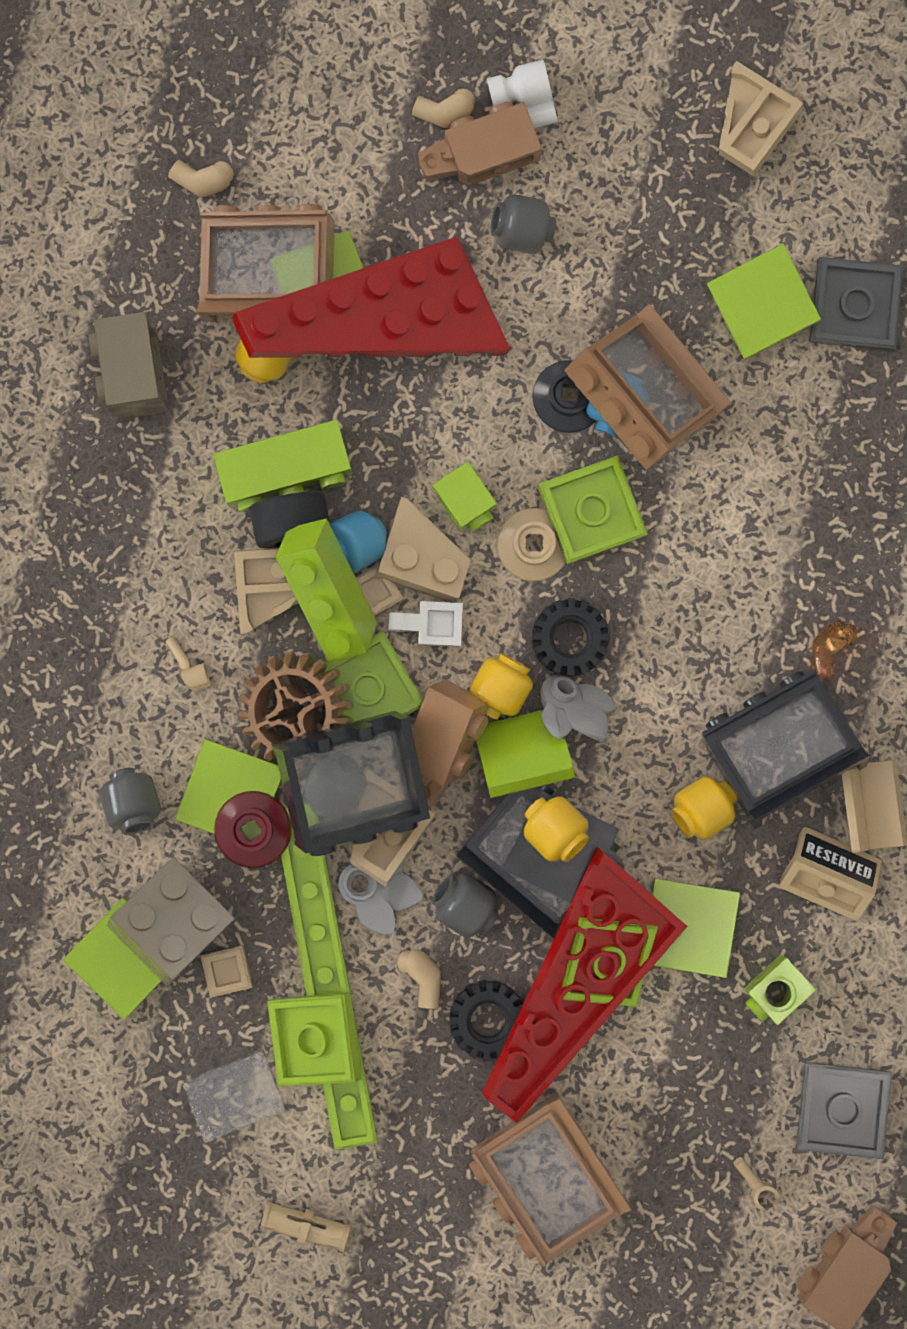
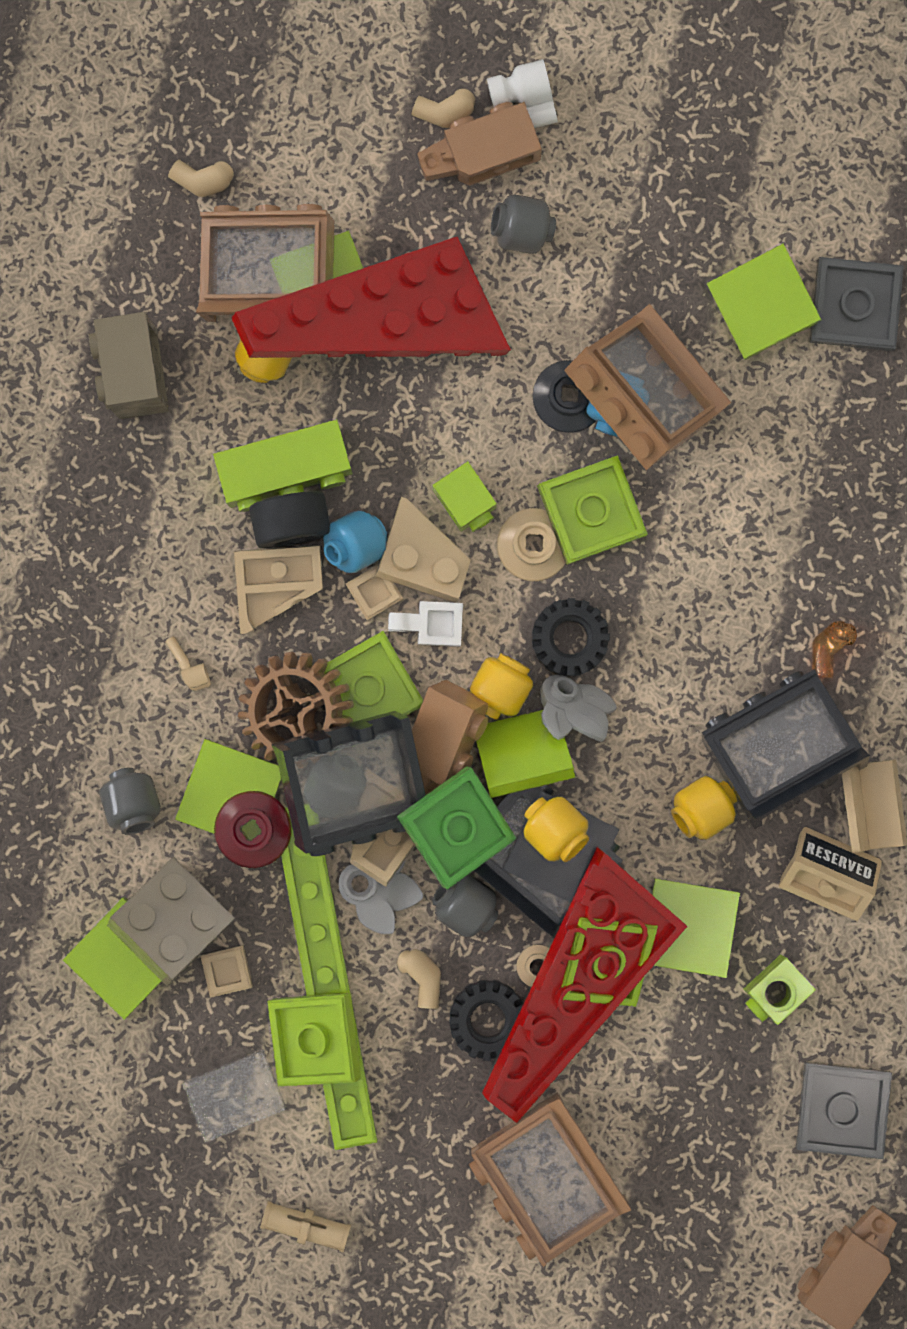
lime brick [275,518,378,661] -> none
tan wing [719,61,803,177] -> none
tan hand [733,1157,779,1211] -> none
none -> bright green tile [397,766,517,890]
none -> tan plate [517,944,550,987]

